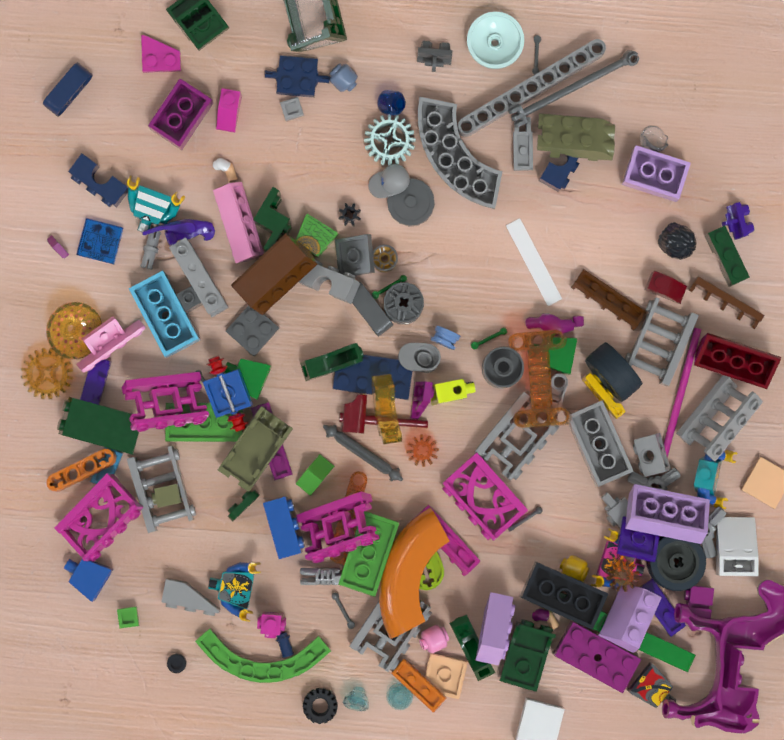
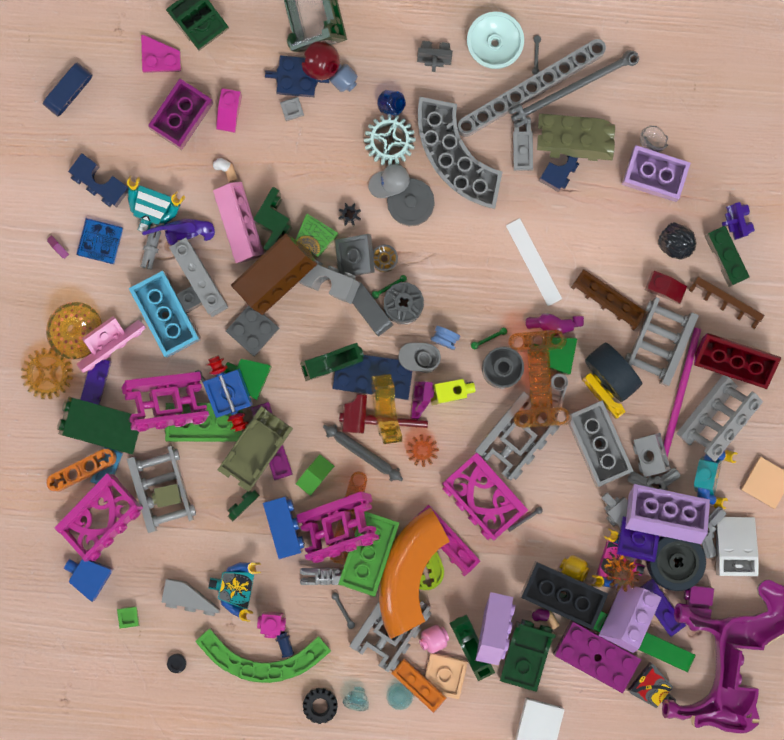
none -> dark red cylinder [302,41,340,81]

